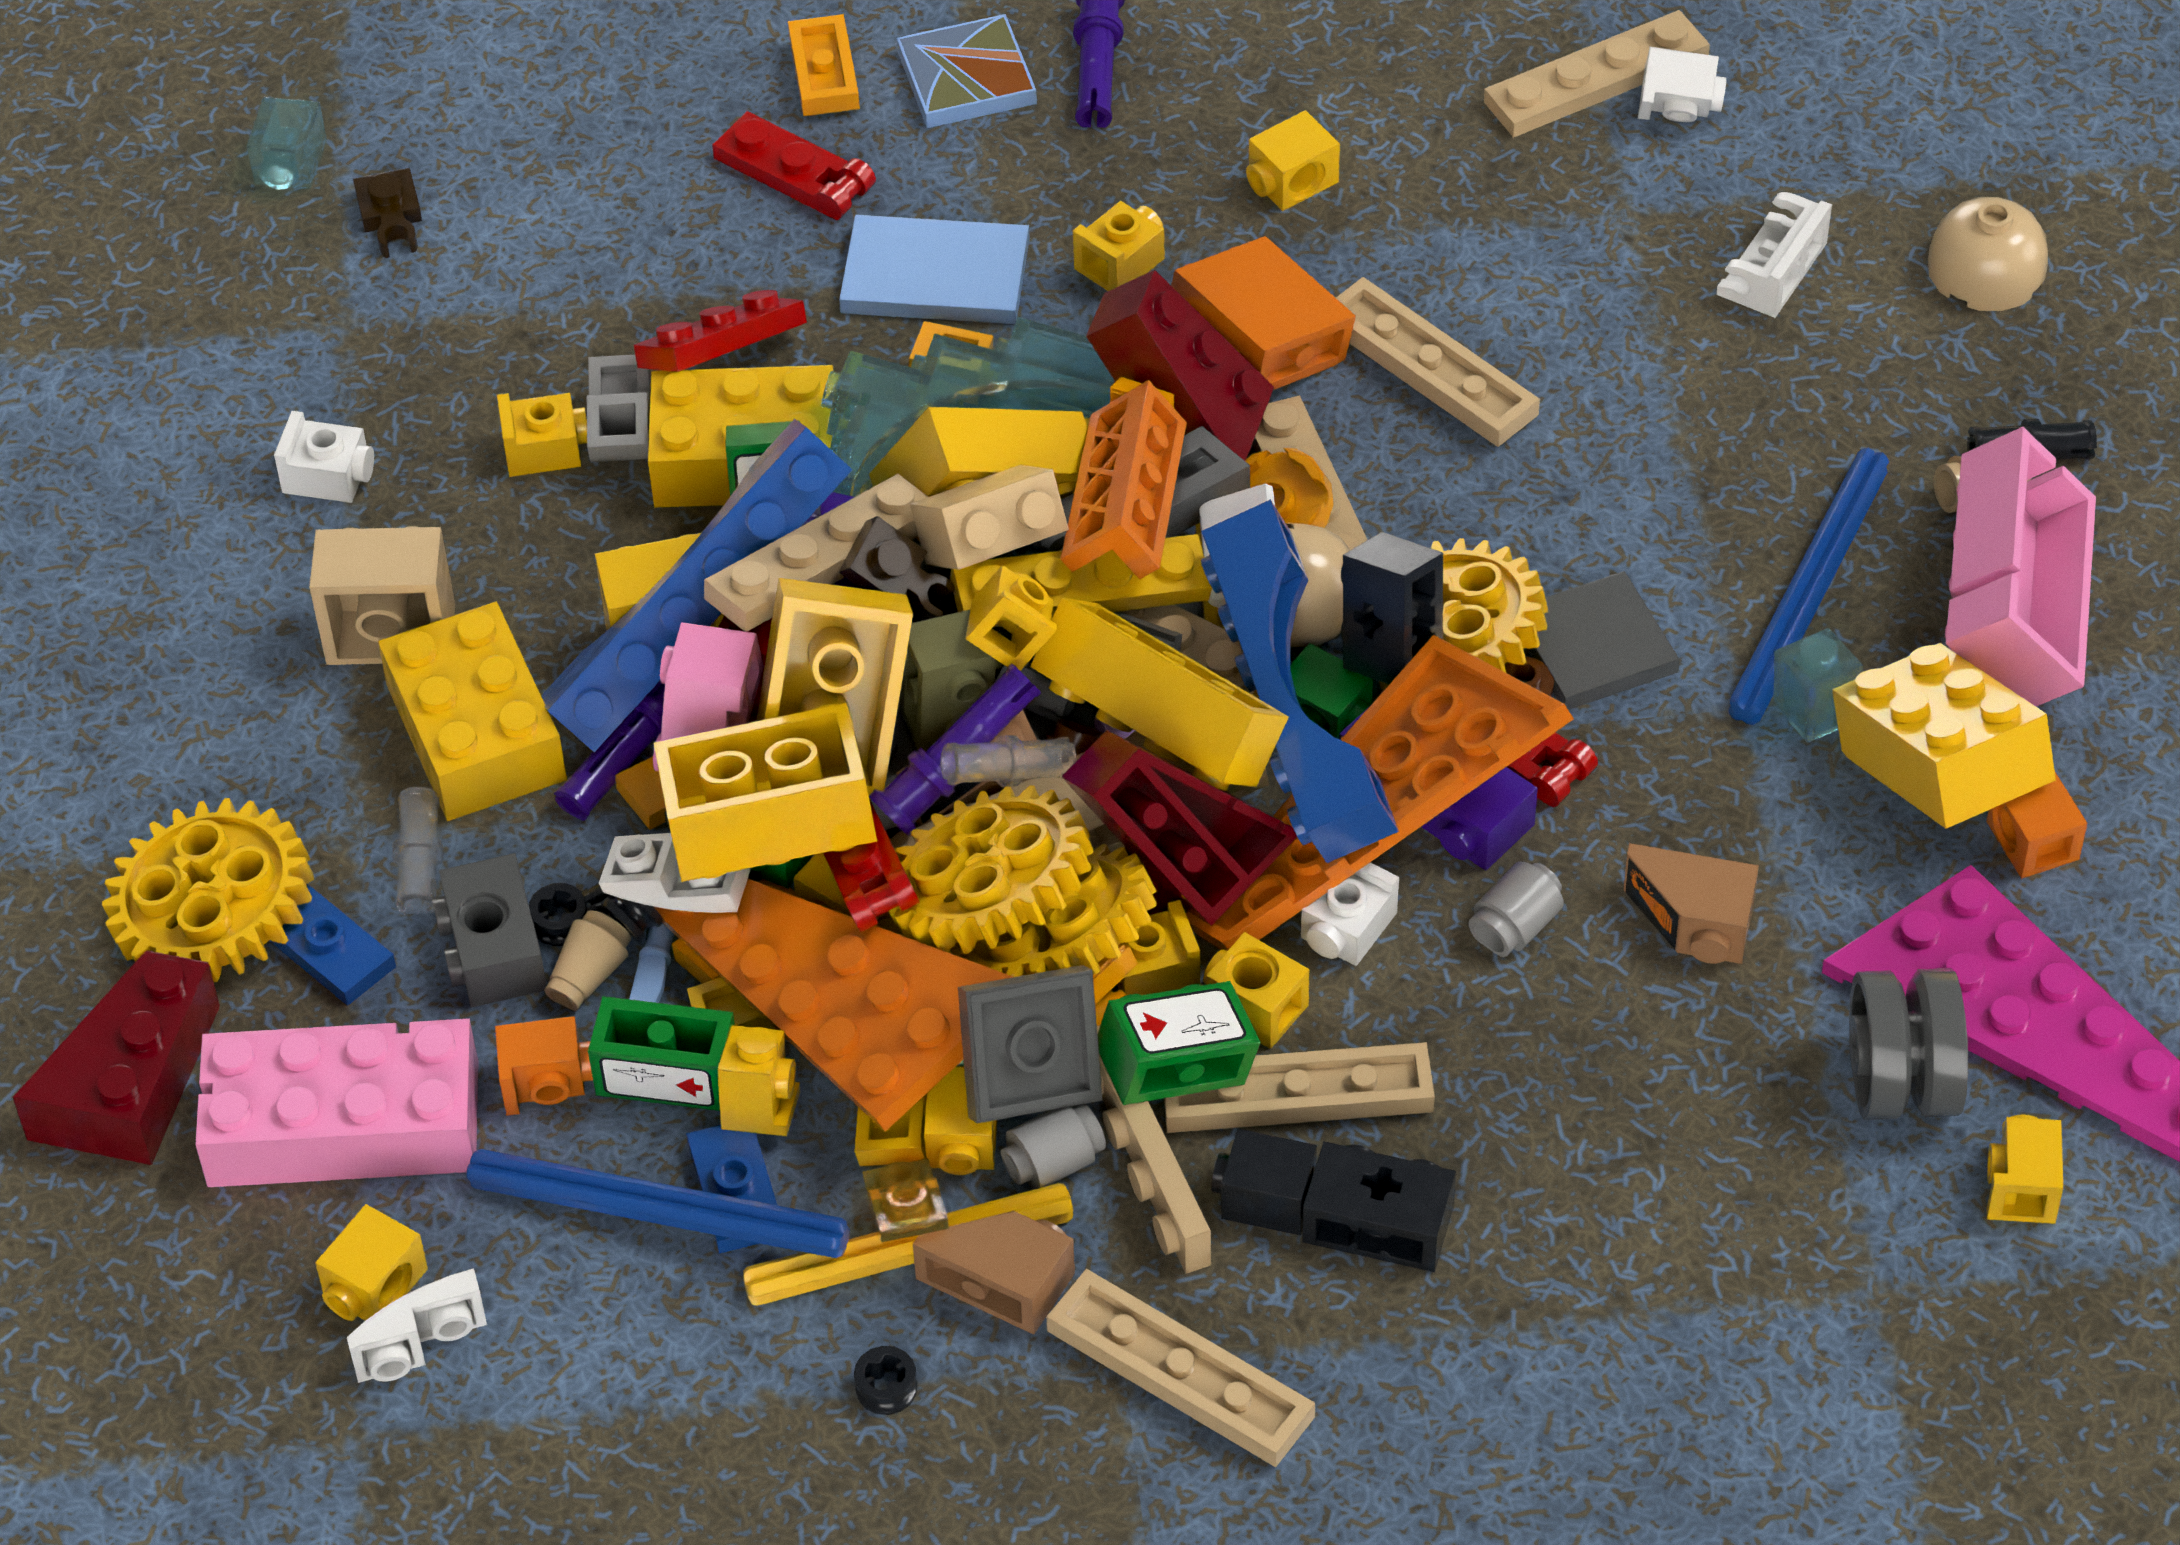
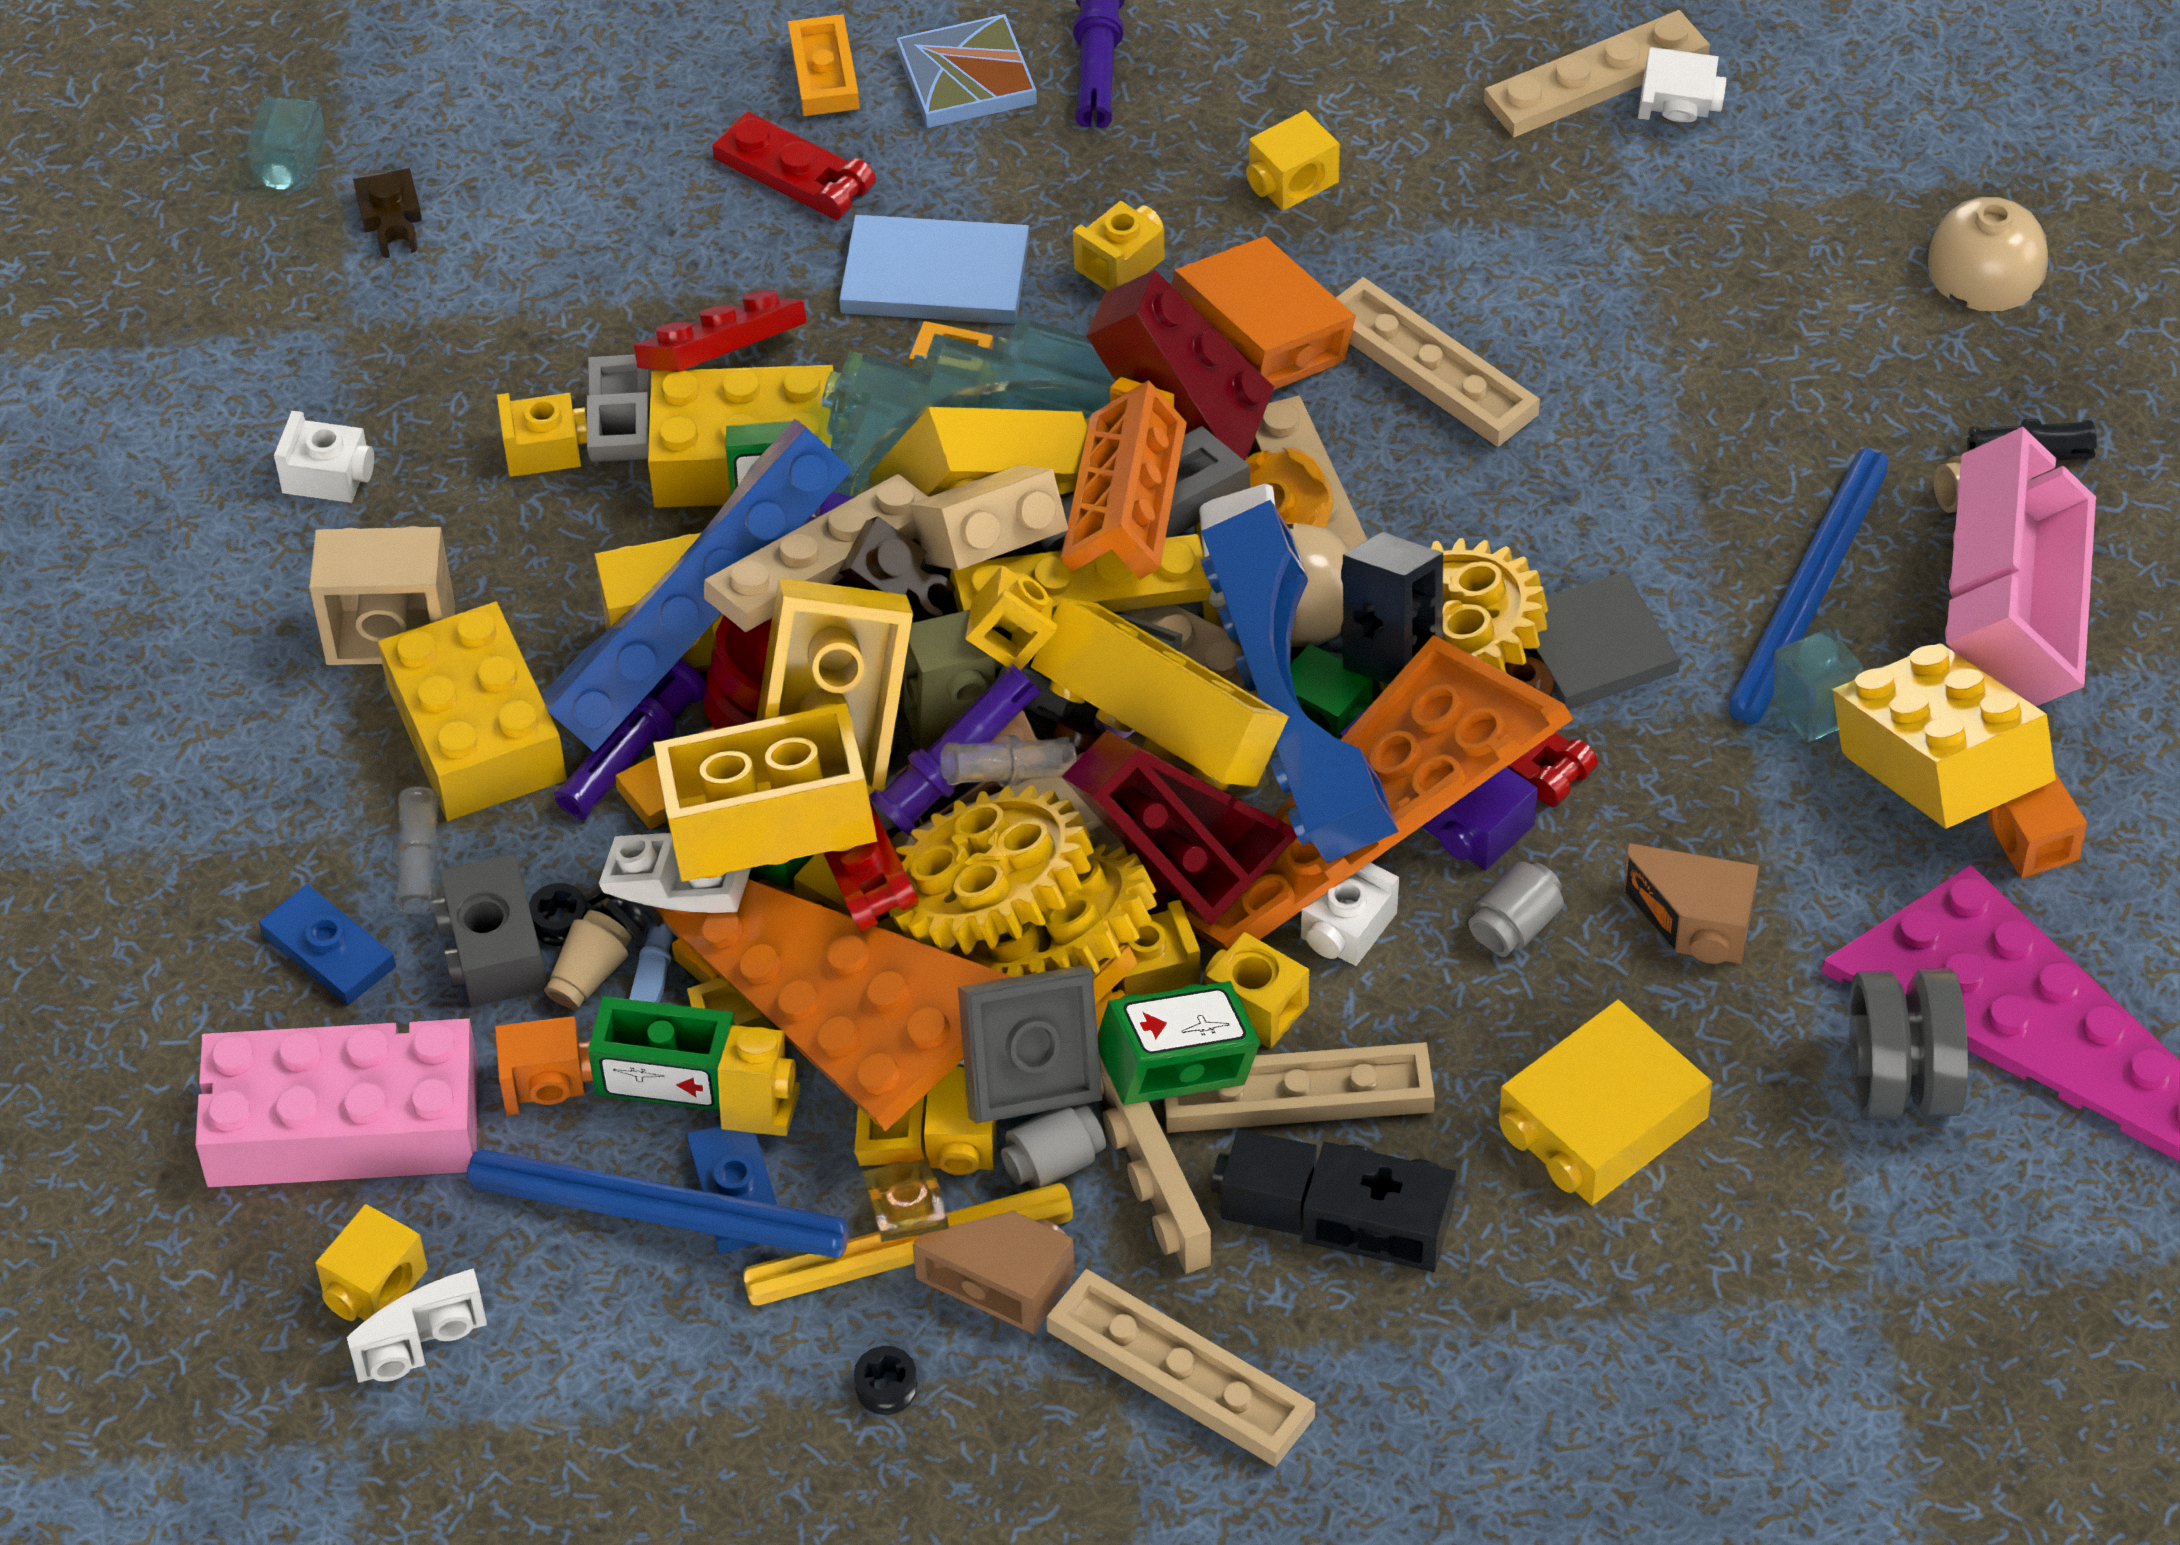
dark red wedge [12,950,220,1165] -> none
yellow gear [102,798,314,982] -> none
bright pink brick [653,622,764,771] -> none
white hinge [1717,192,1832,318] -> none
yellow brick [1987,1114,2063,1224] -> none
none -> yellow brick [1499,999,1713,1206]

